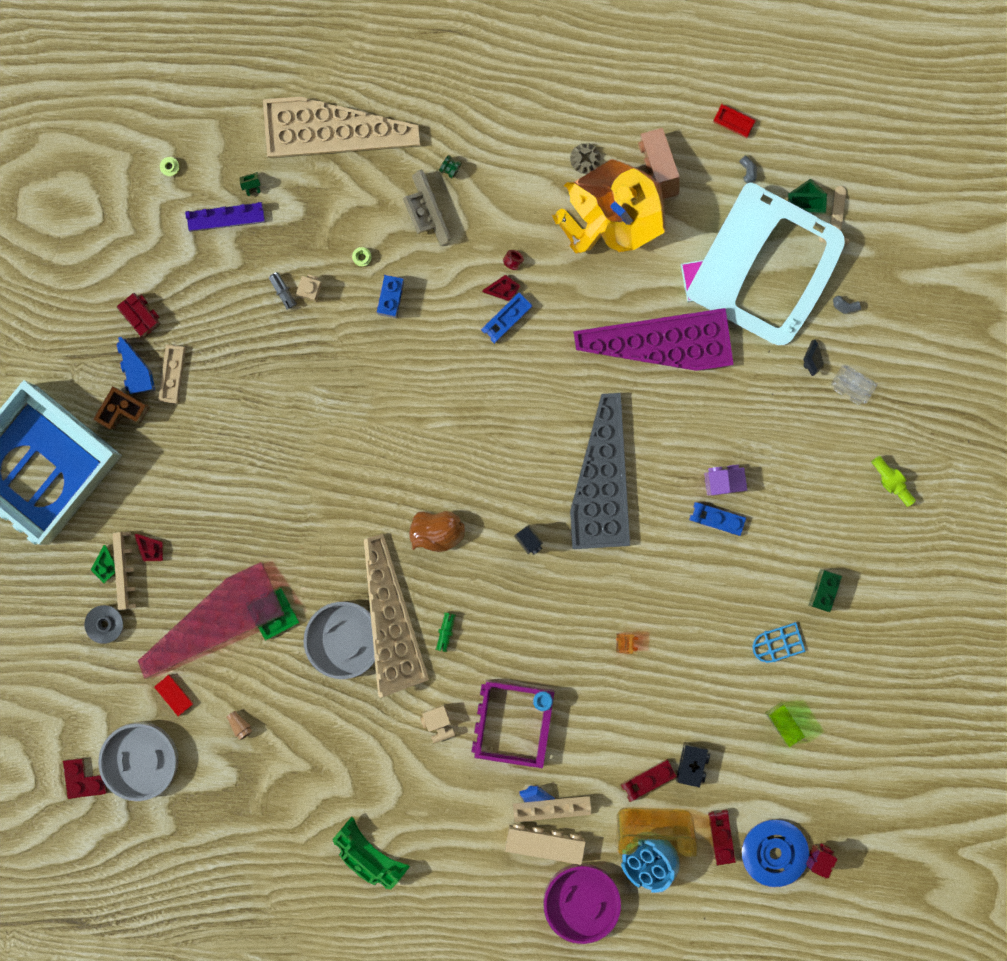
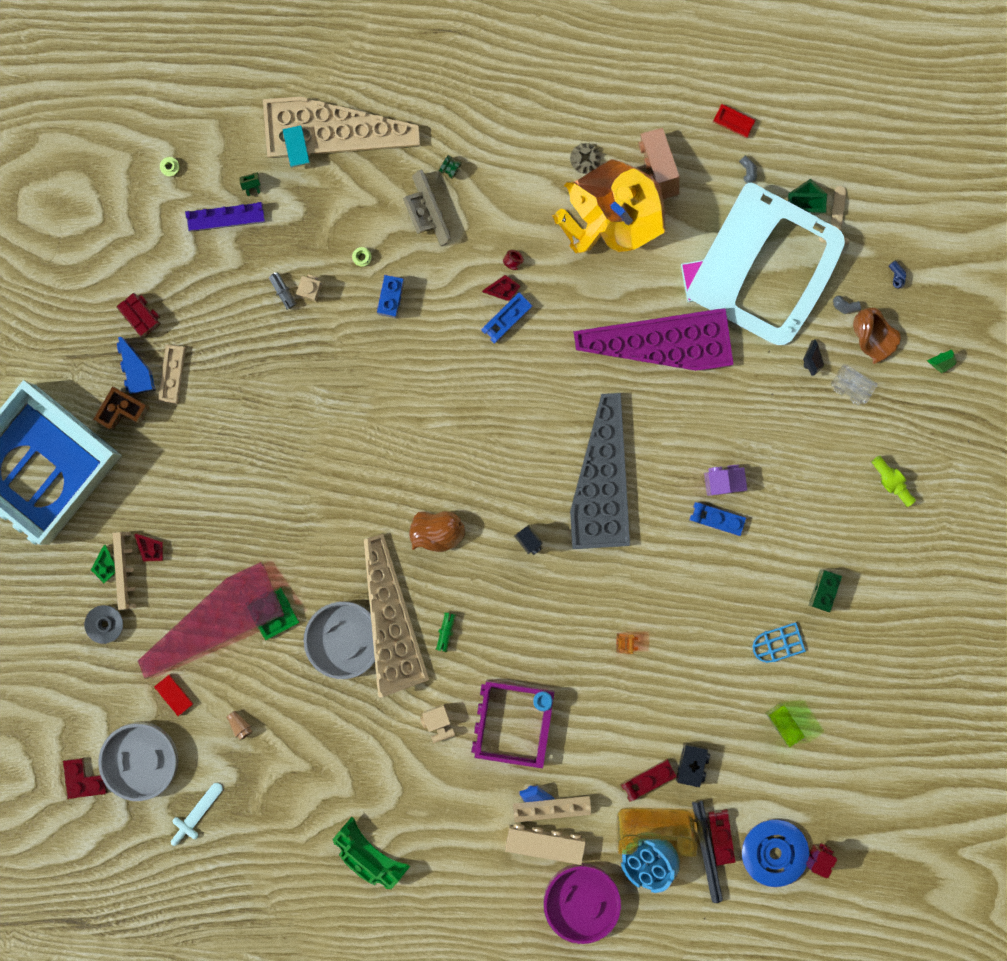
none -> light aqua sword [171,783,222,846]
none -> teal tile [282,125,310,168]
none -> black axle [692,800,723,903]
none -> dark orange piece [853,308,901,364]
none -> dark blue arm [888,260,907,289]
none -> green piece [927,350,957,373]

